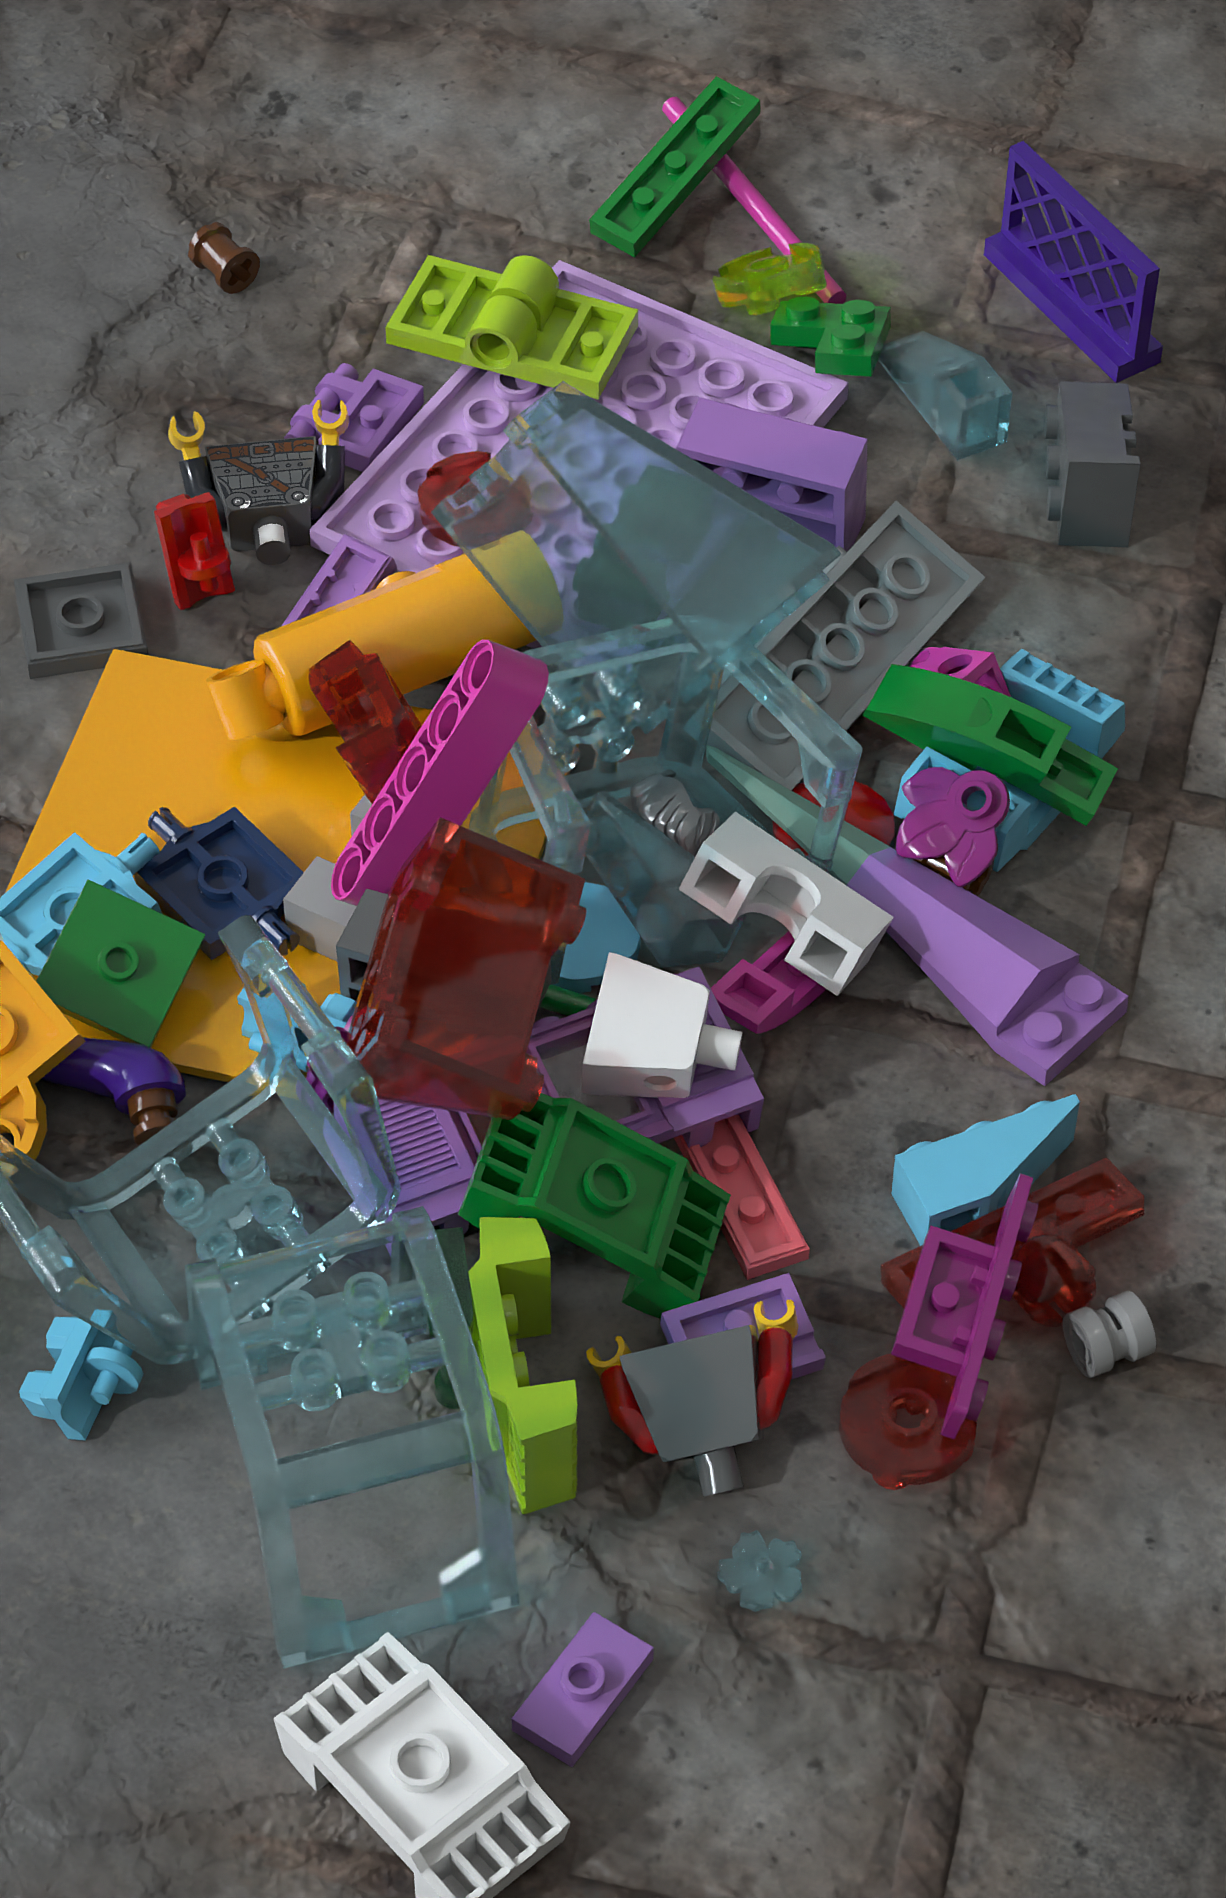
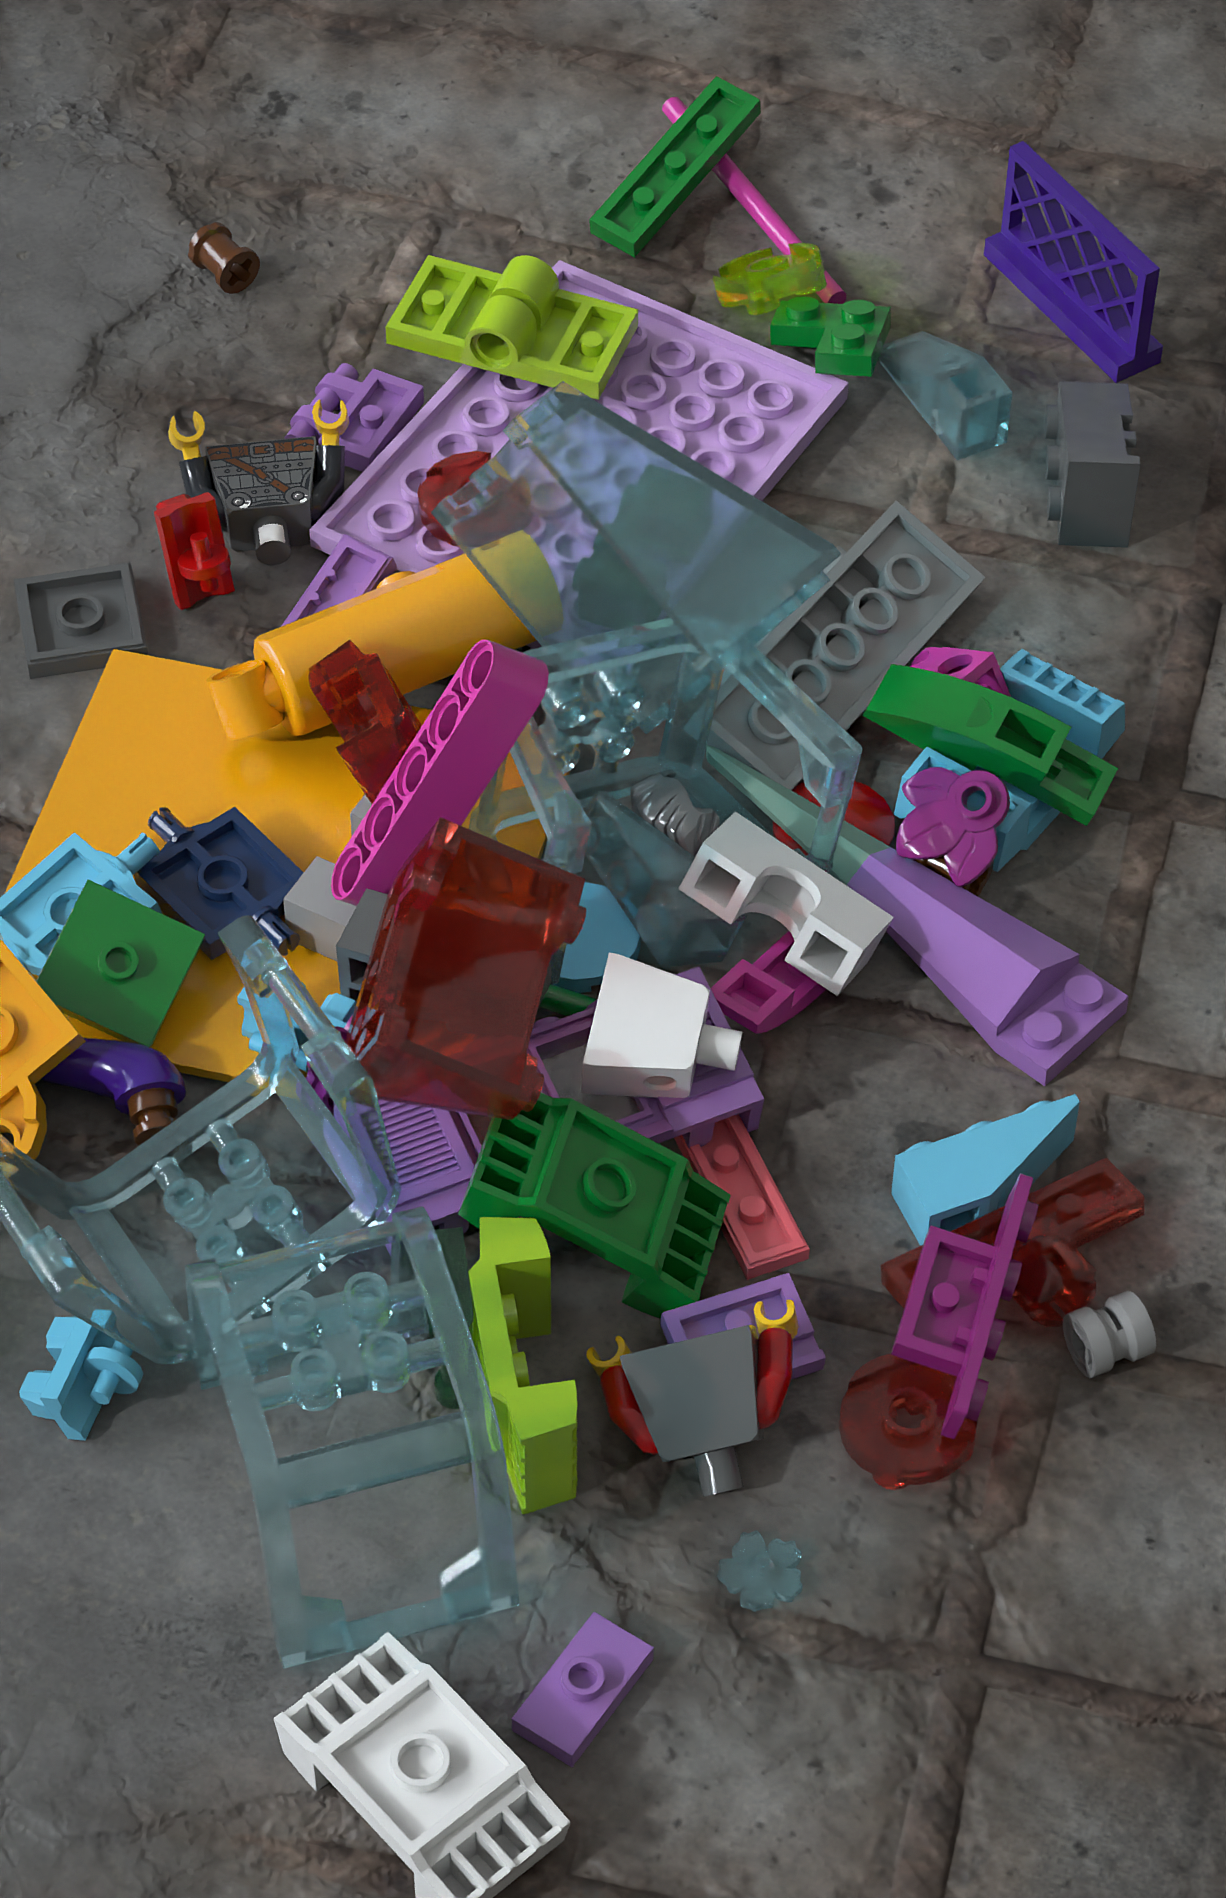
medium lavender wedge [676,397,868,555] -> none

